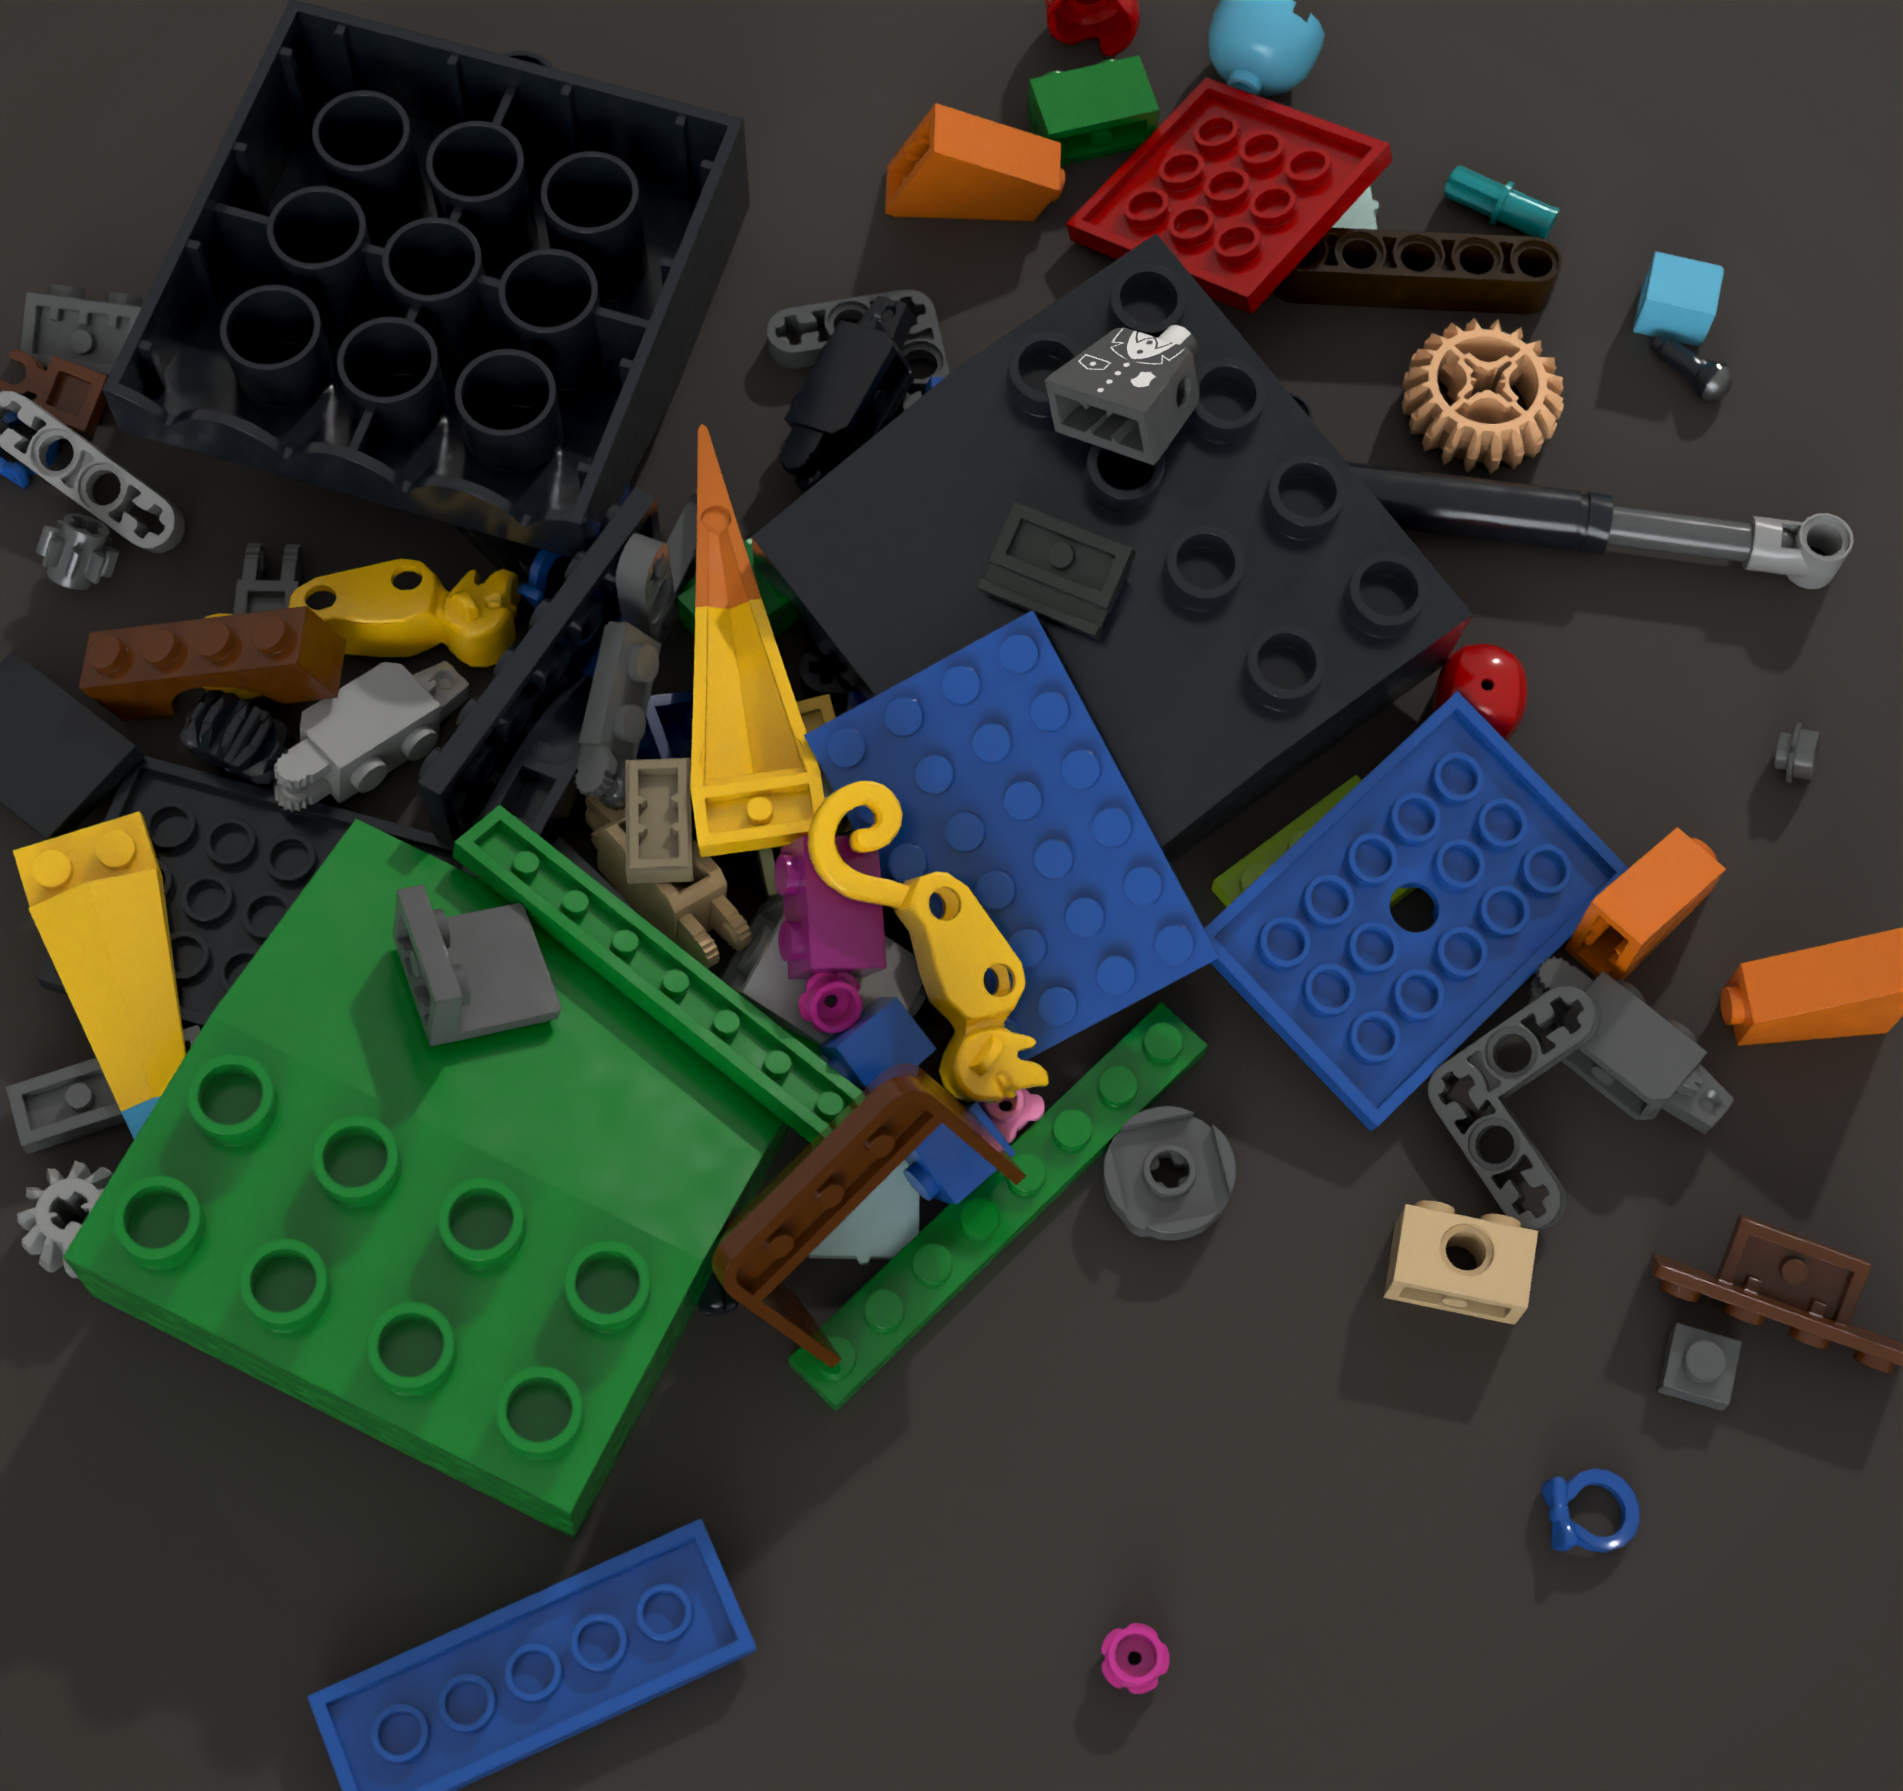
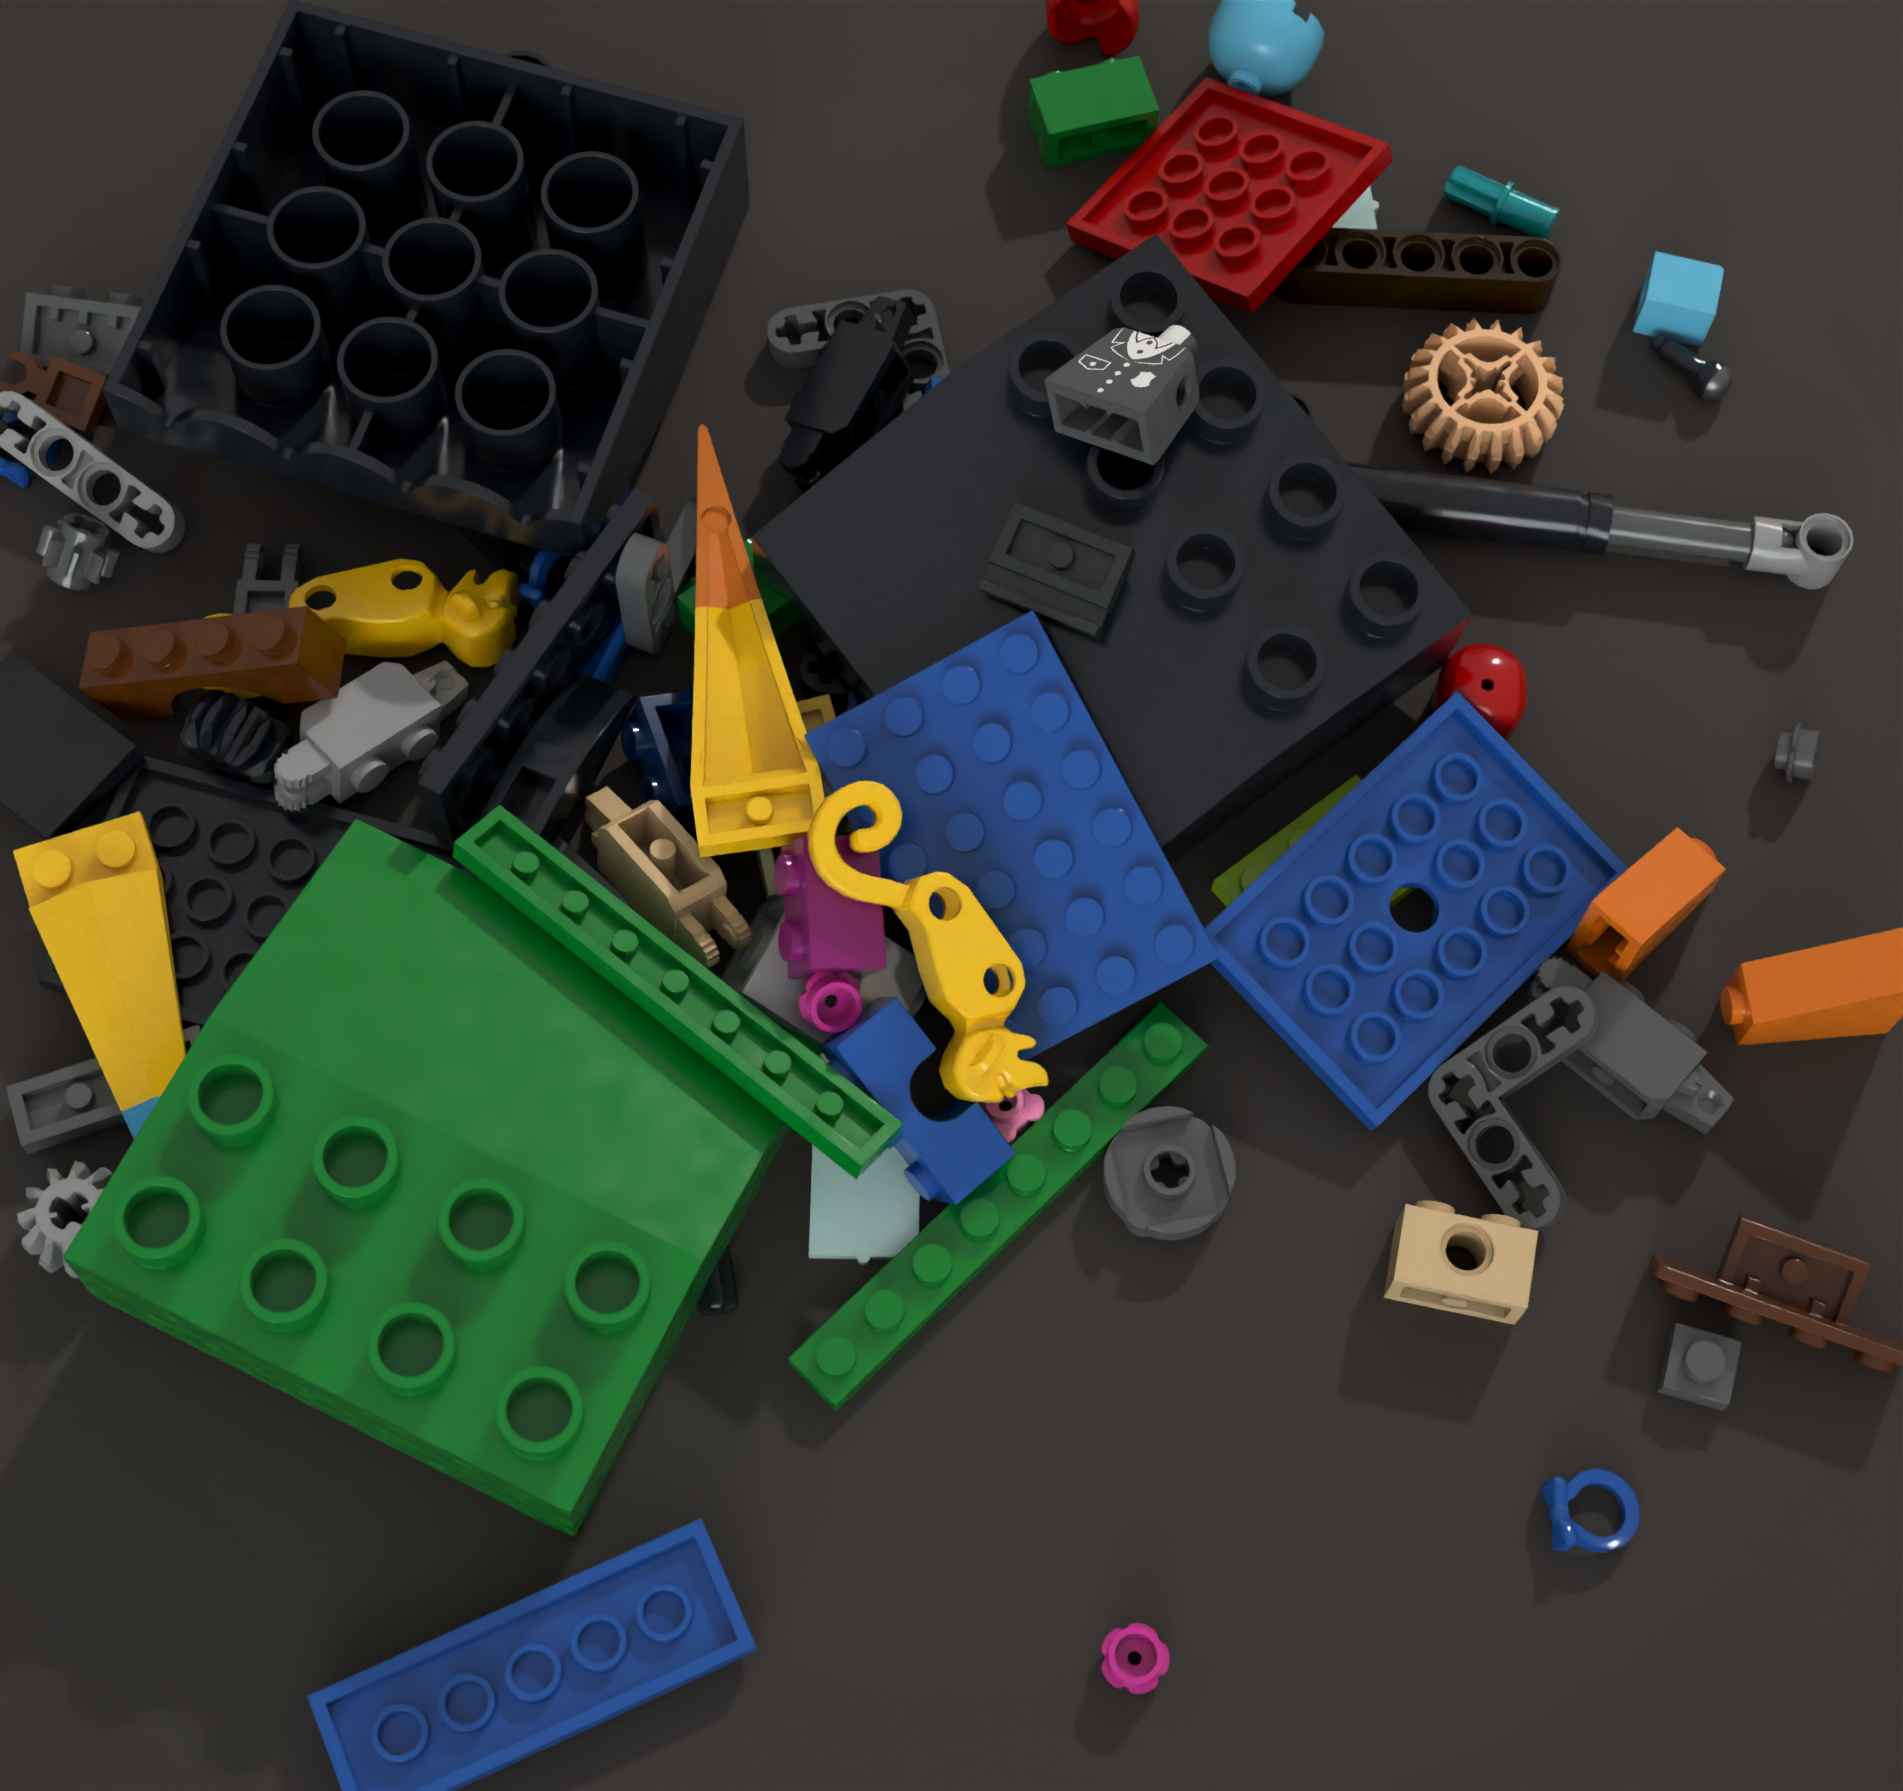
dark grey bracket [392,884,561,1047] -> none
dark grey hinge [574,622,662,811] -> none
dark tan plate [625,758,694,884] -> none
reddish brown windscreen [712,1064,1026,1368] -> none
orange slope [885,103,1065,221] -> none

